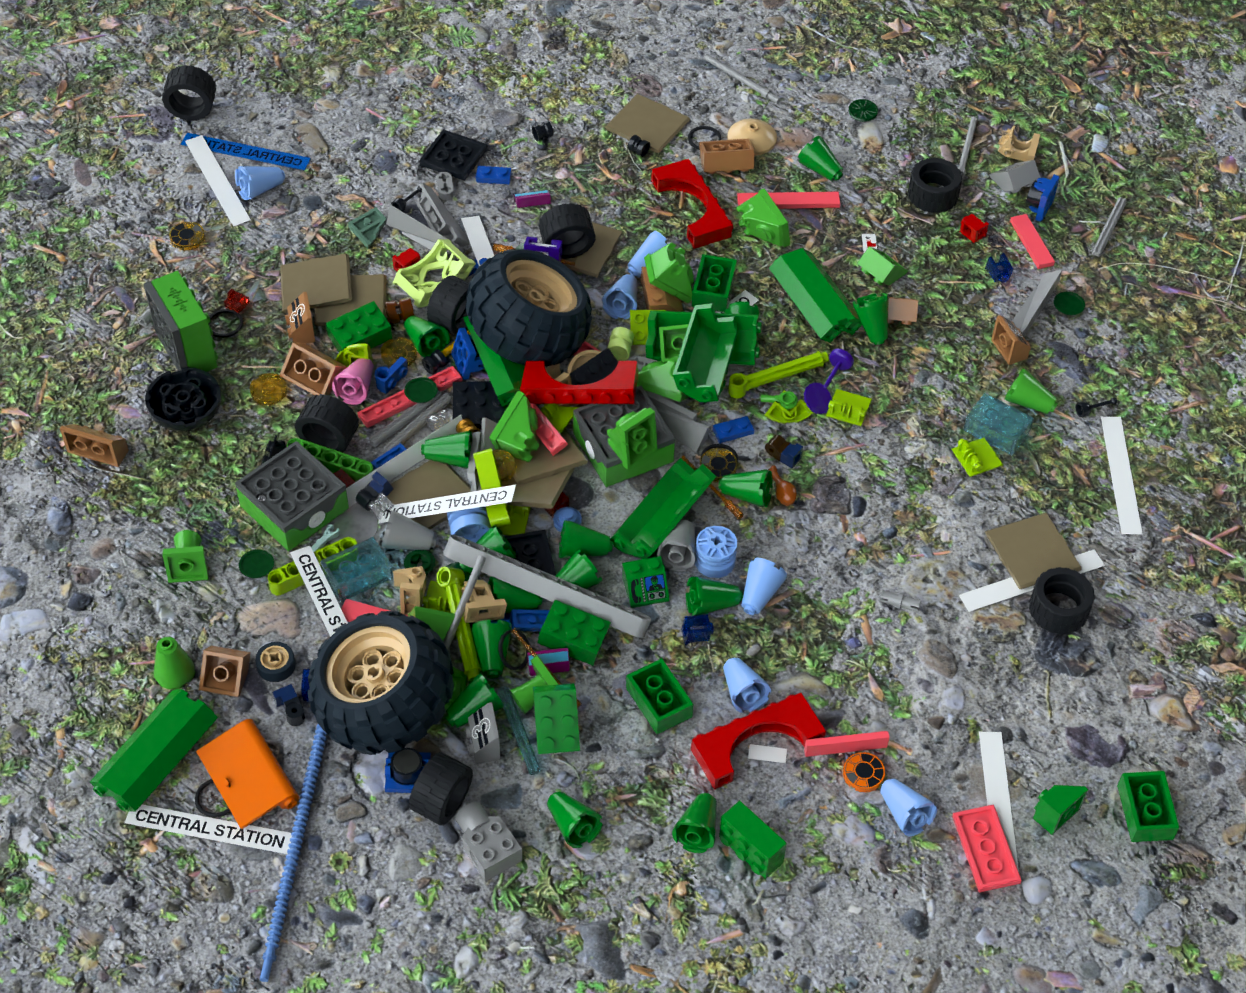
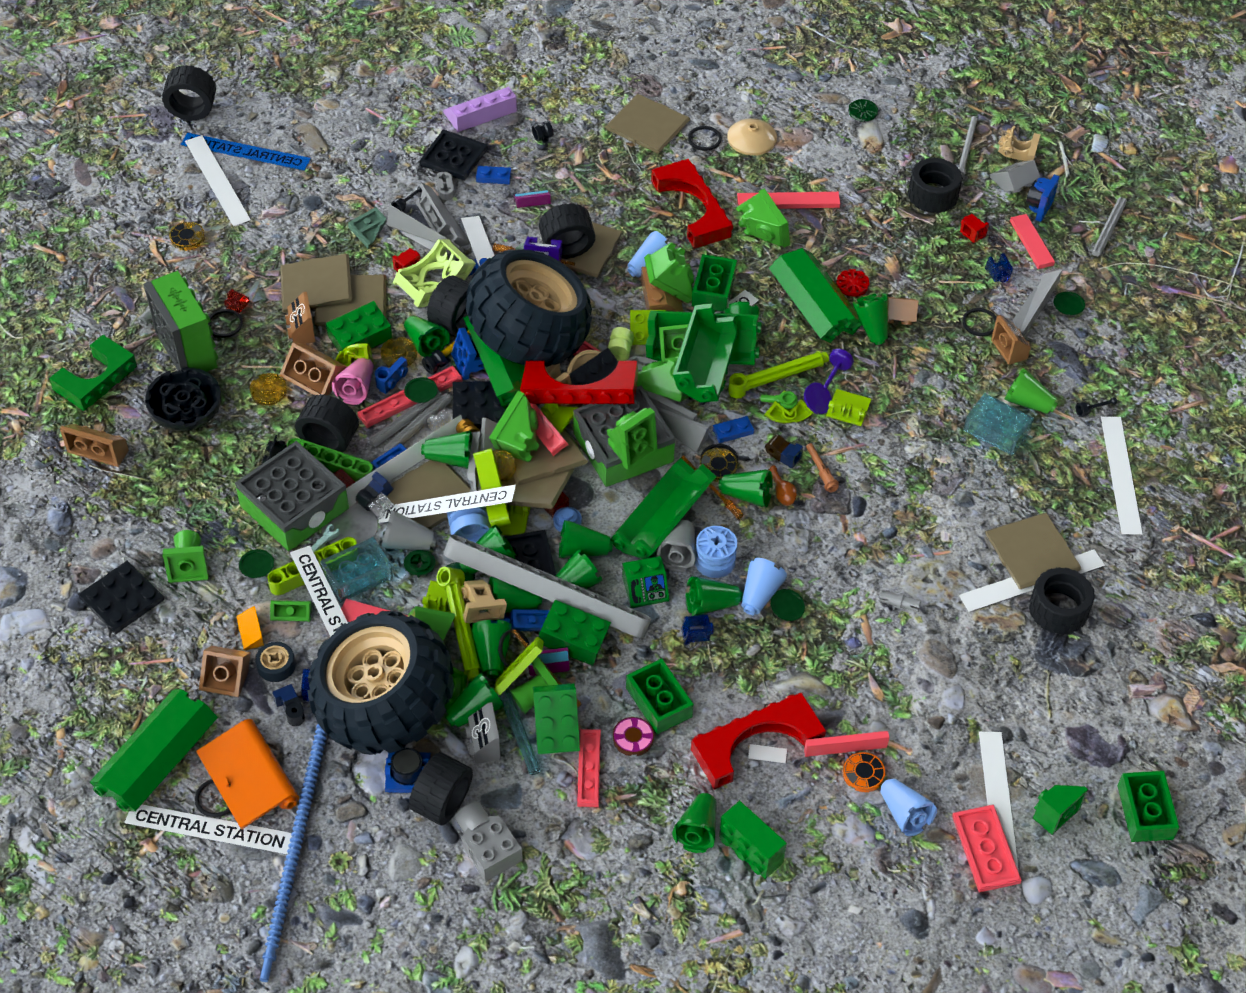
bright green cone [153,637,195,690] -> none
light blue cone [235,166,285,200] -> none
reddish brown wheel [385,297,414,325] -> none
tan tile [393,566,426,615] -> none
light grey bar [443,555,486,653] -> none
green cone [547,791,602,848] -> none
light blue cone [602,274,638,320] -> none
black wheel [627,135,650,157] -> none
medium nougat slope [699,139,754,174] -> none
light grey bar [704,54,781,104] -> none
light blue cone [723,658,771,713] -> none
green cone [797,136,843,182] -> none
slope [857,246,908,285] -> none
white sticker [862,234,877,253] -> none
lime hinge [952,438,1003,477] -> none
none -> green arch [49,335,137,411]
none -> black plate [78,560,164,635]
none -> light orange slope [236,606,264,650]
none -> bright green slope [270,600,312,622]
none -> lavender slope [443,87,517,132]
none -> lime tile [495,637,544,695]
none -> coral tile [577,729,601,807]
none -> tile [613,717,654,756]
none -> dark green piece [770,589,805,621]
none -> nougat pin [806,443,839,493]
none -> red wheel [836,269,869,297]
none -> black piece [962,308,997,336]

